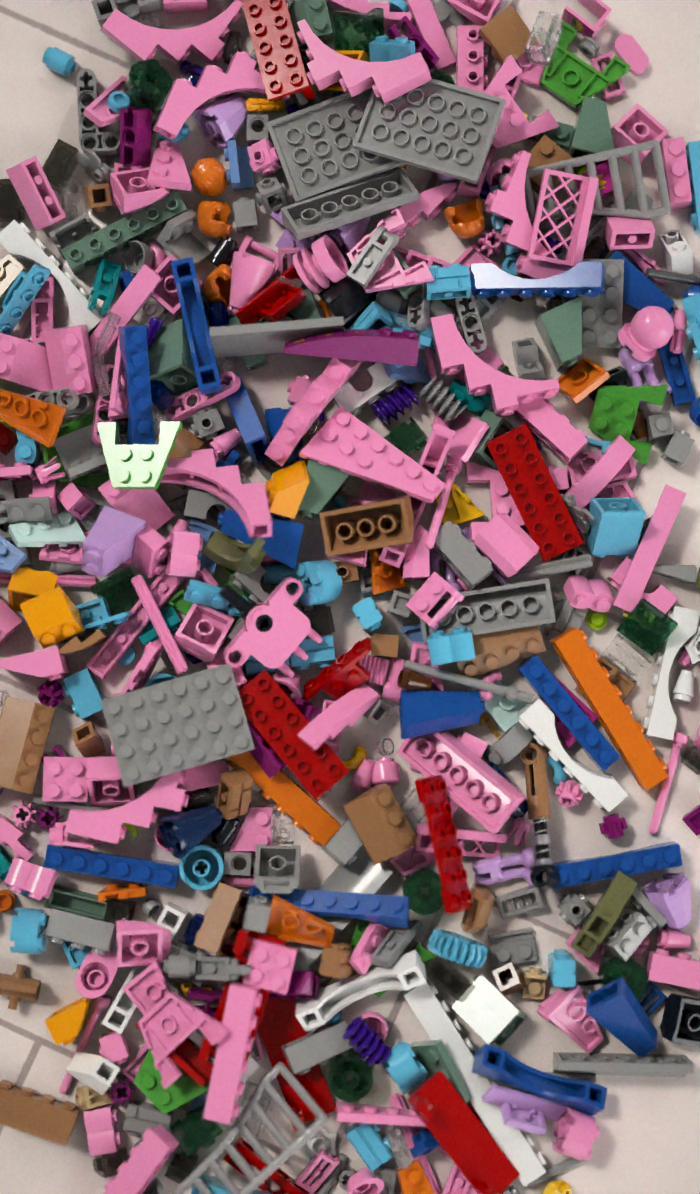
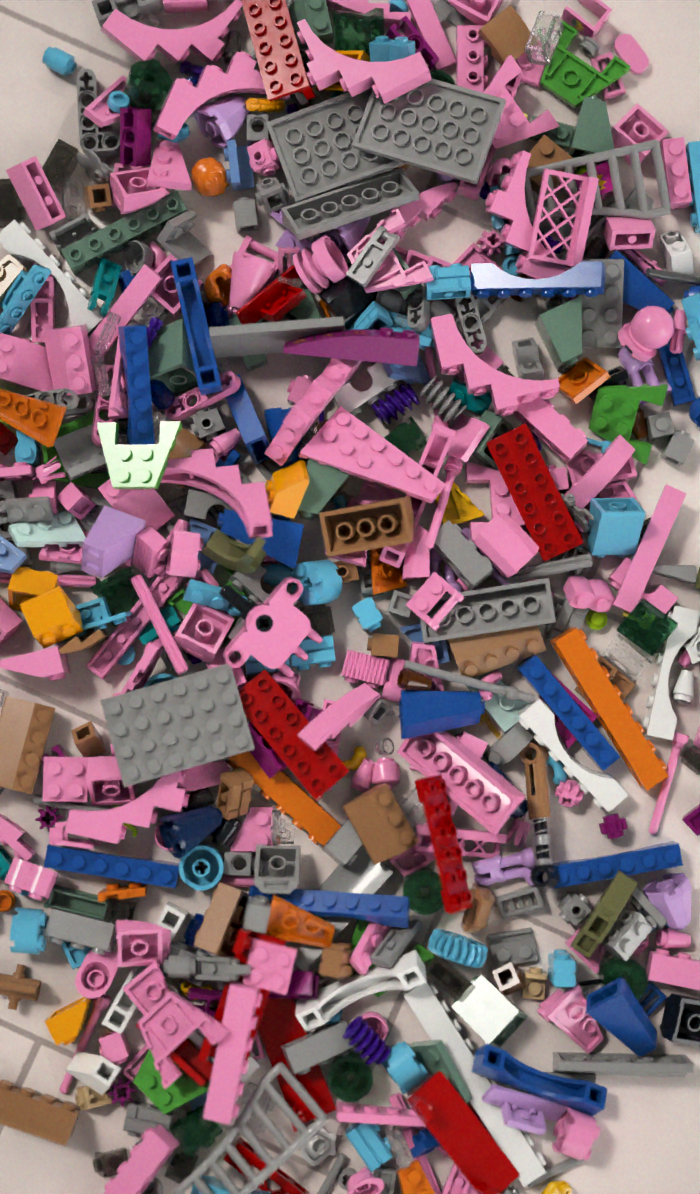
bright pink gear [10,800,38,828] -> none
magenta gear [37,679,65,708] -> none
medium azure brick [62,668,104,719] -> none
bright pink brick [84,1104,122,1156] -> none
light grey hinge [141,898,161,918] -> none
orange hair [197,200,233,238] -> none
black brick [209,236,239,267] -> none
bright pink tile [295,1148,339,1194] -> none
red bracket [303,637,371,701] -> none
medium azure brick [427,626,476,665] -> none
orange hair [444,198,485,238] -> none

